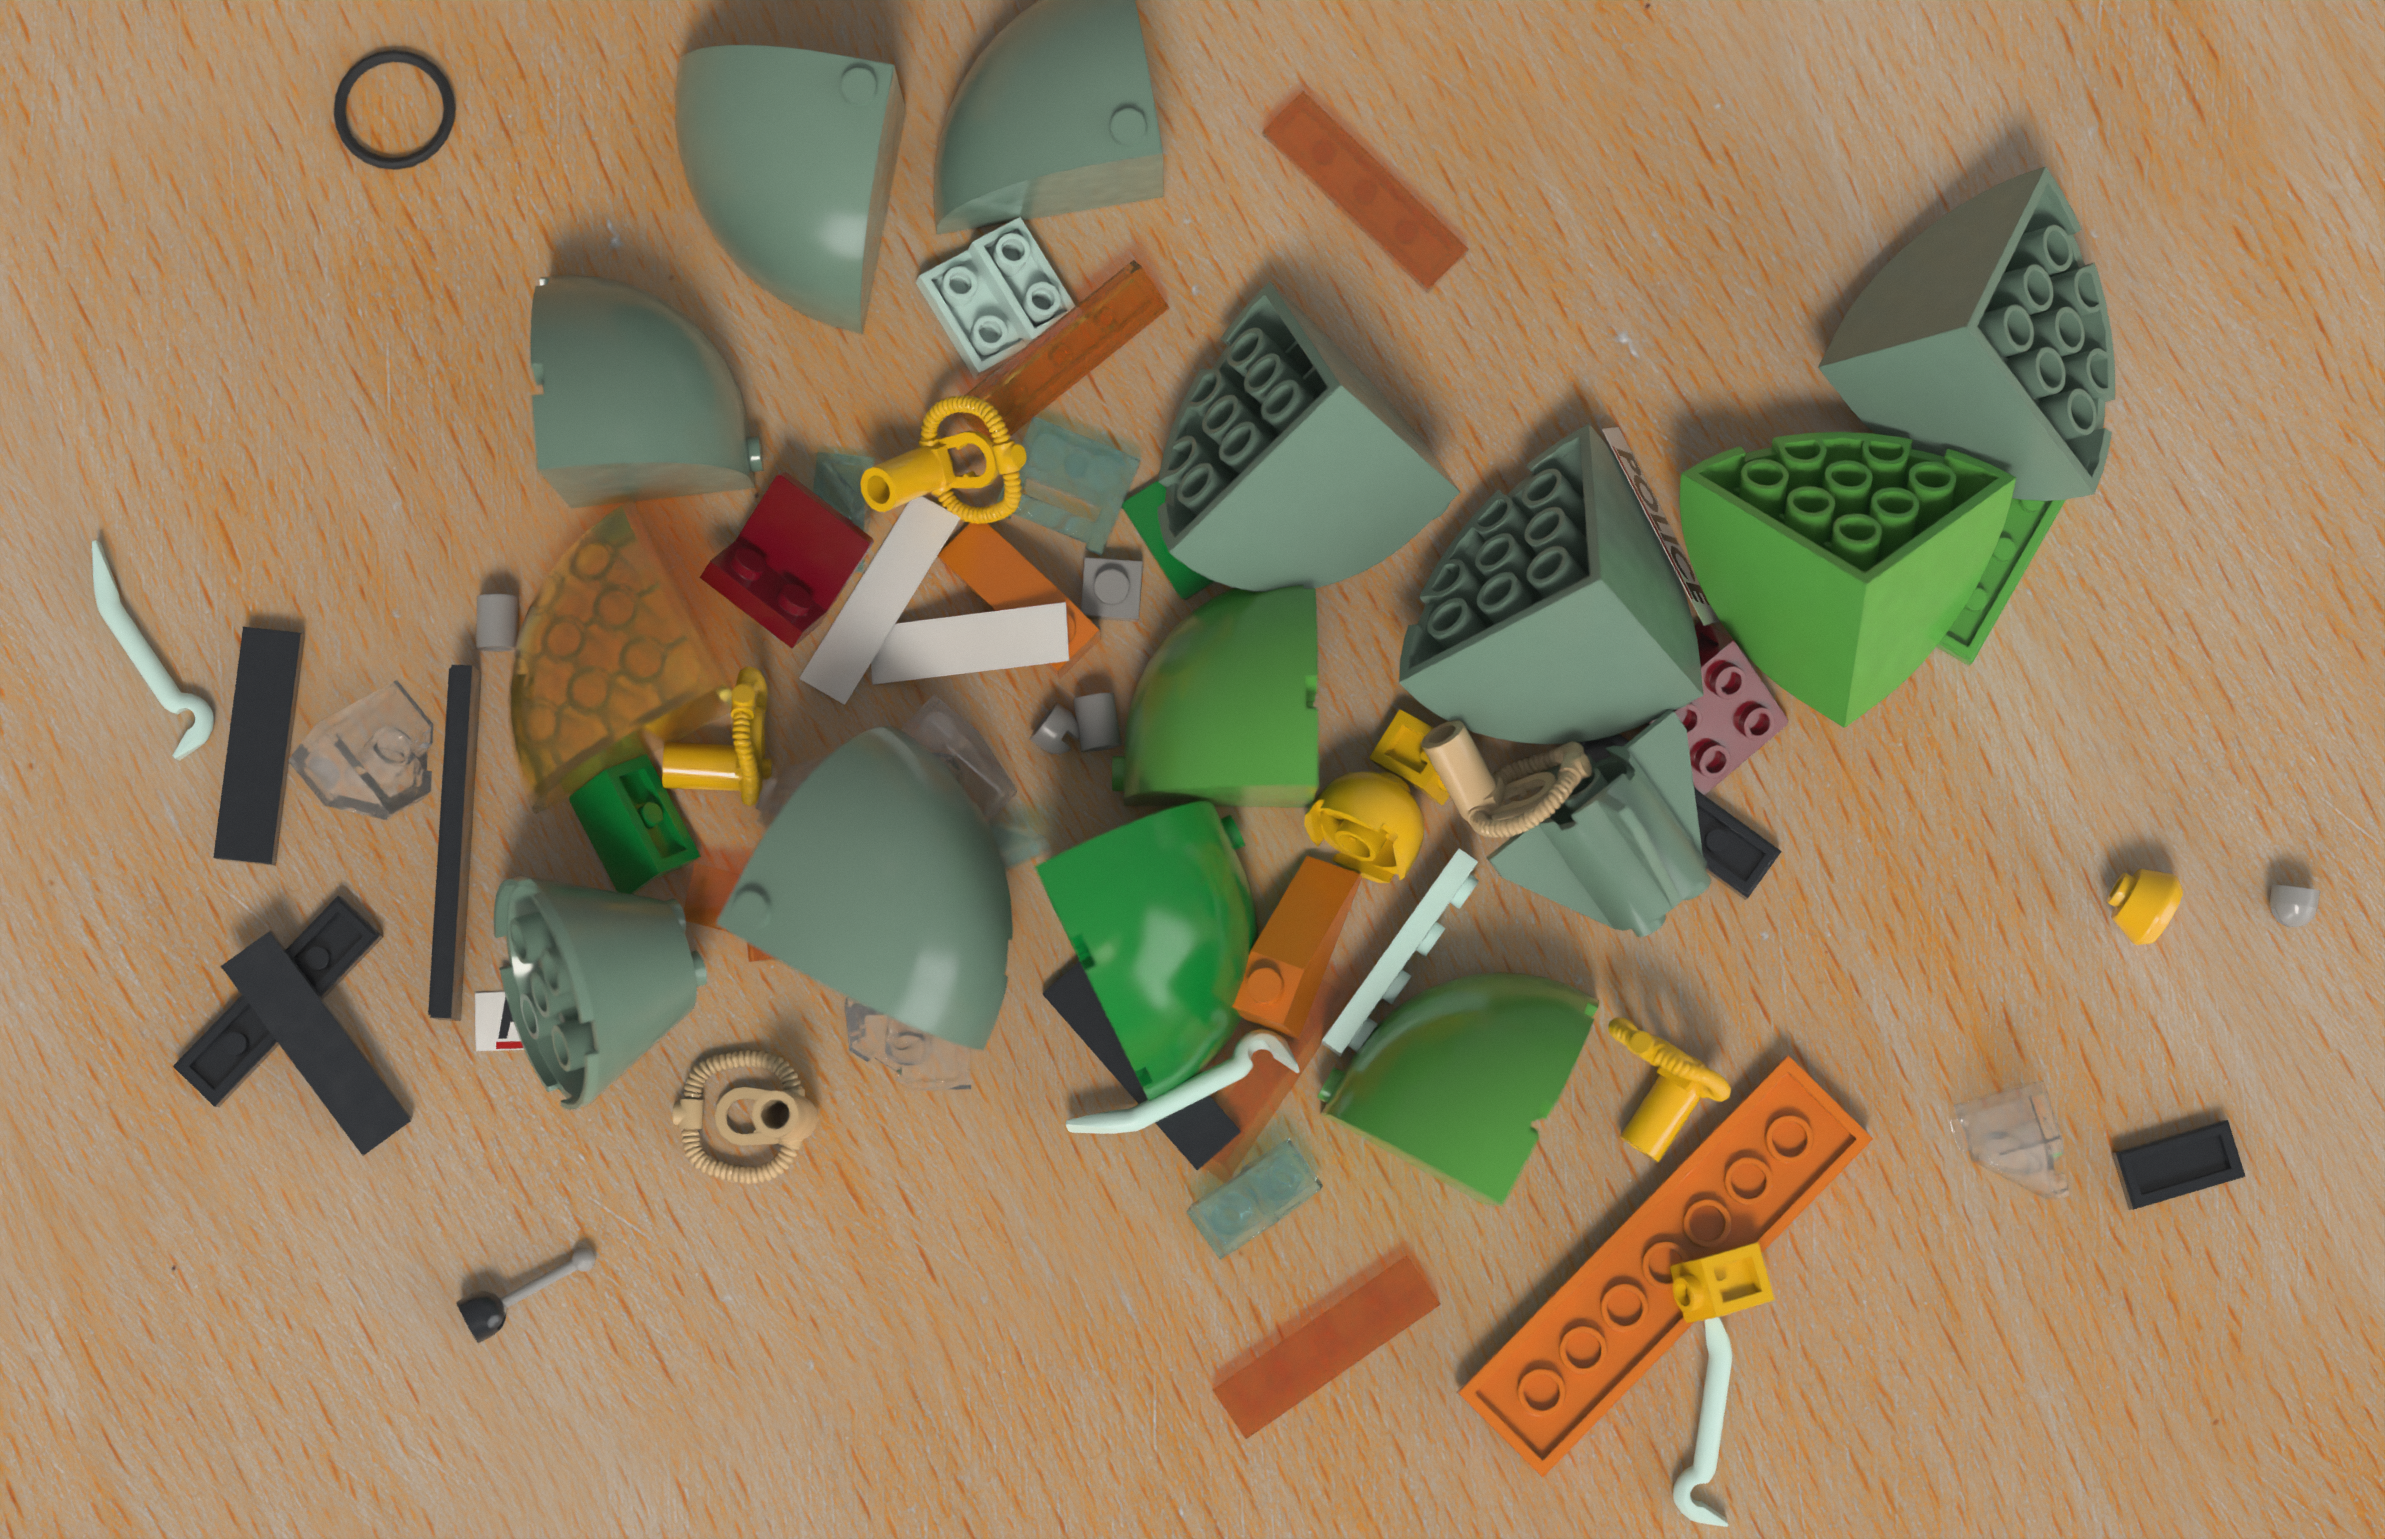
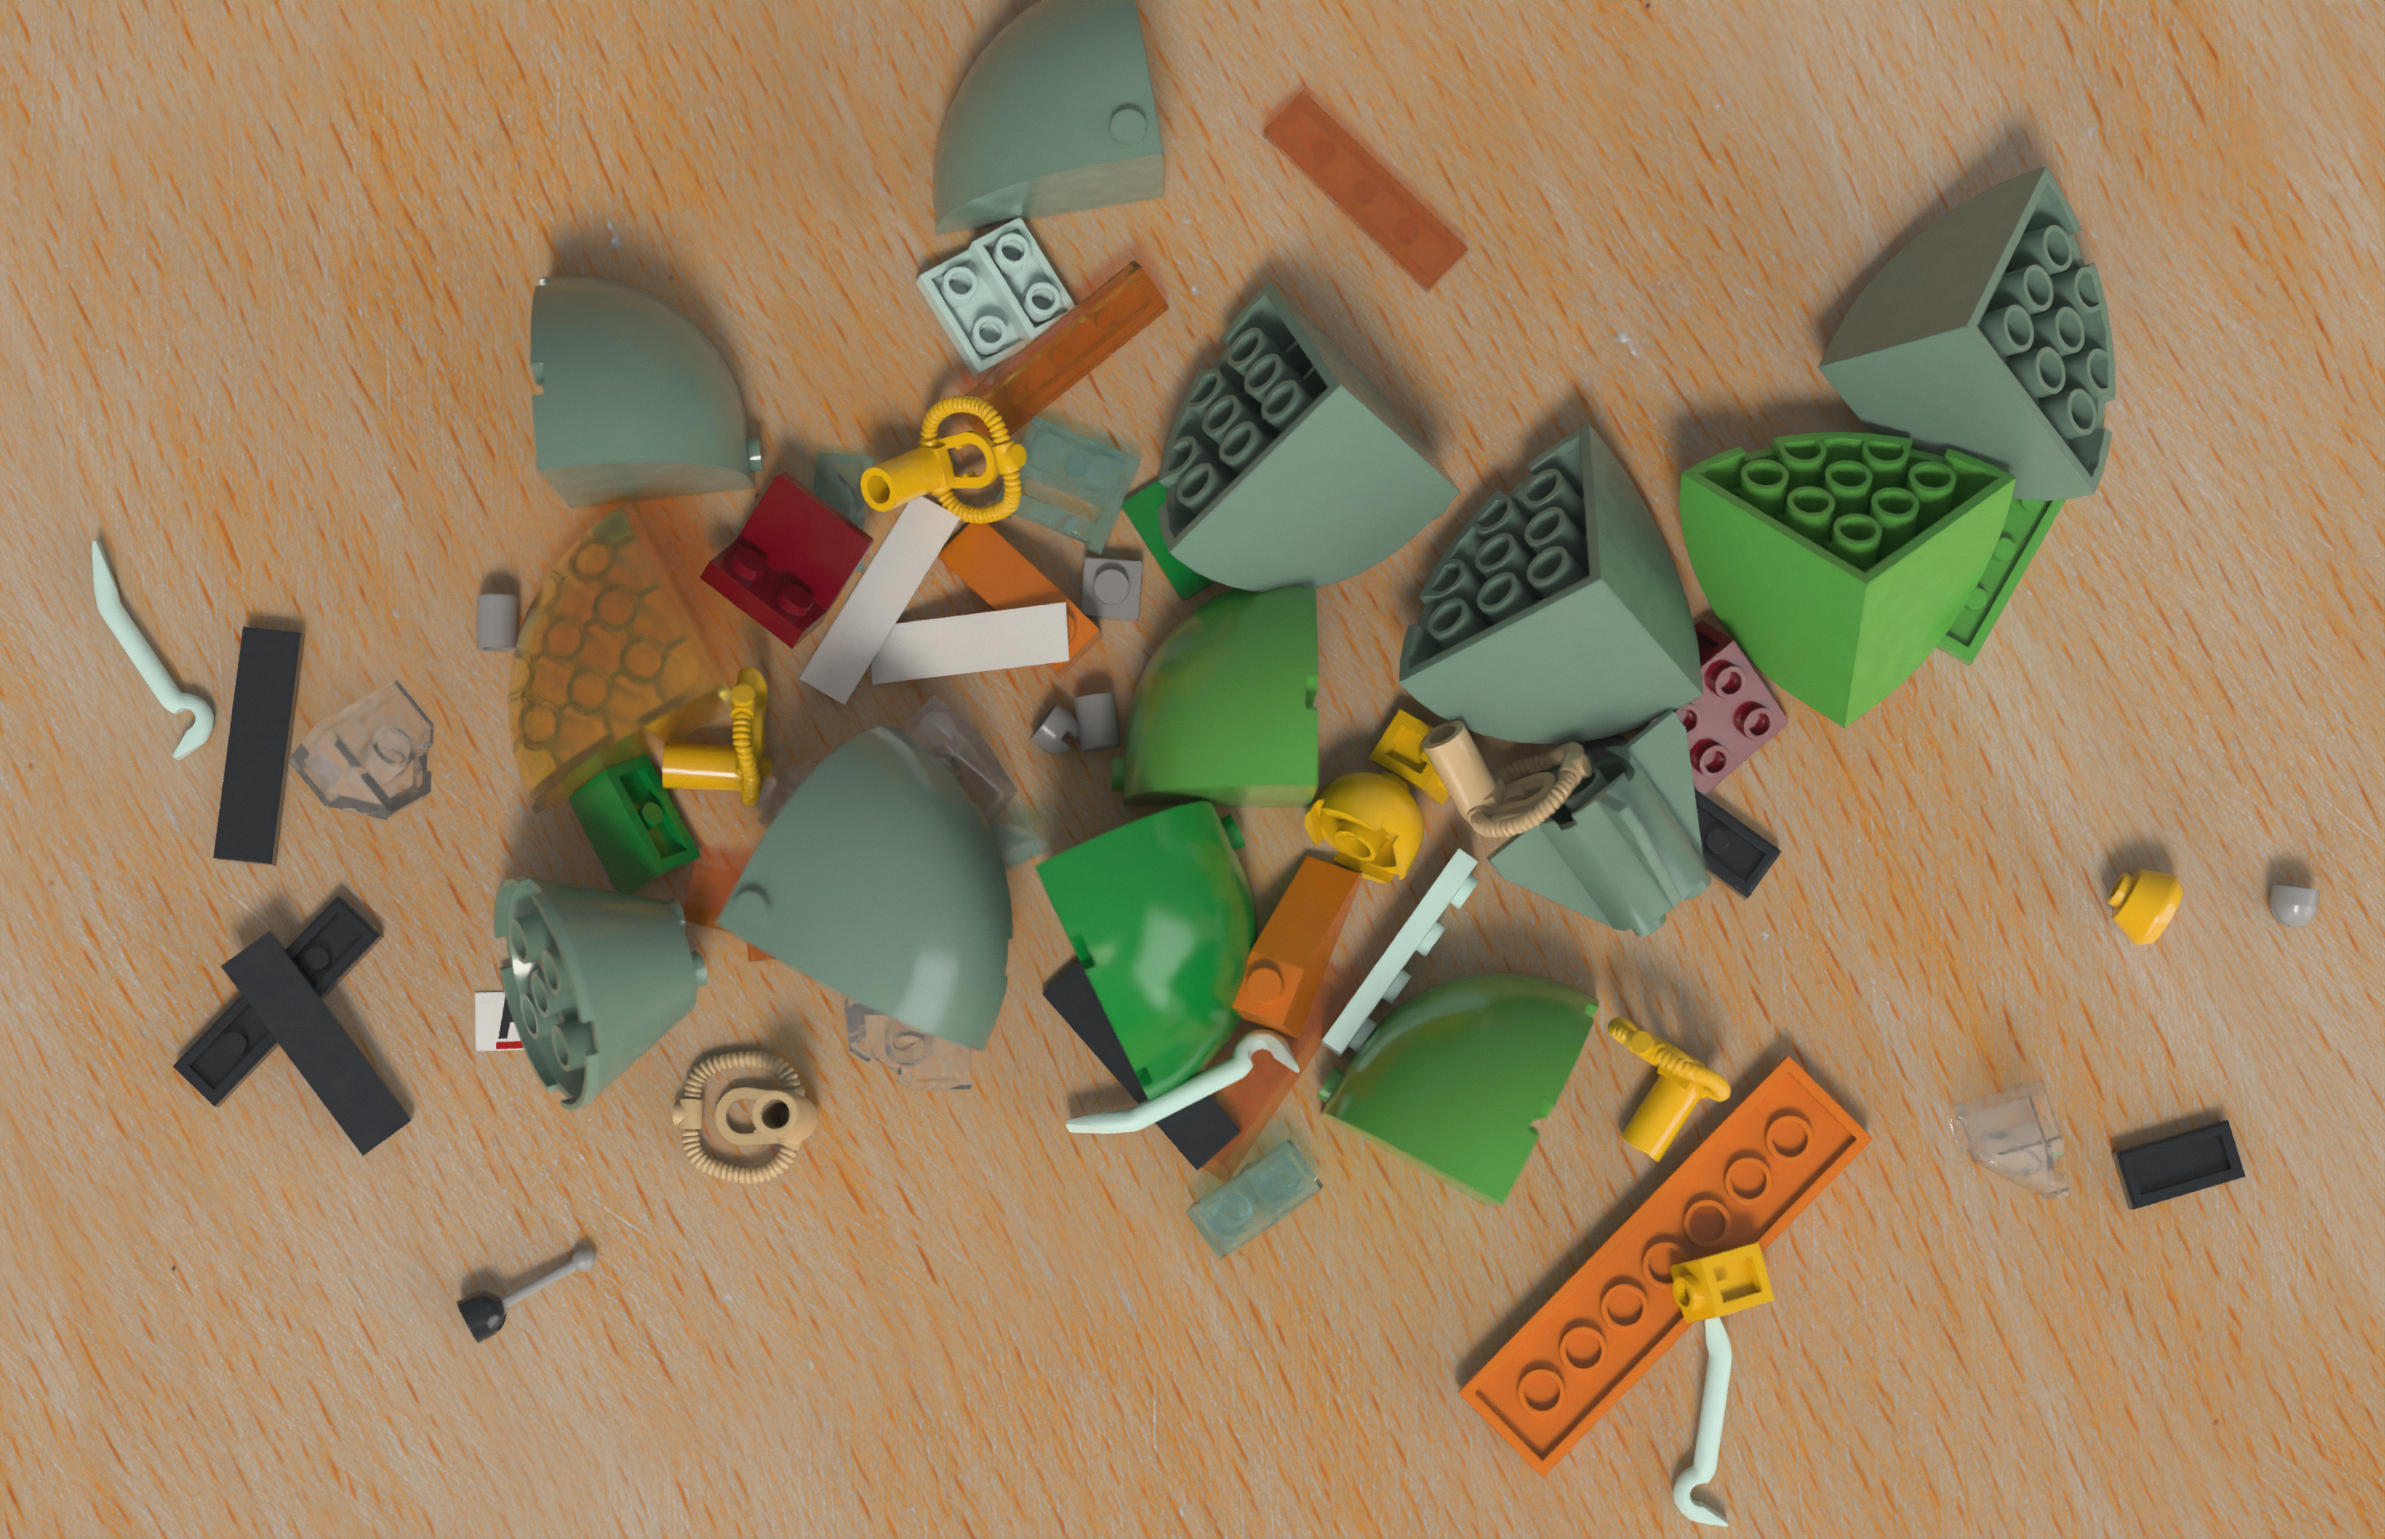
black tyre [333,50,455,170] -> none
black tile [428,665,481,1021] -> none
sand green brick [675,45,906,335] -> none
clear orange tile [1212,1255,1441,1439] -> none
sticker [1602,427,1719,625] -> none

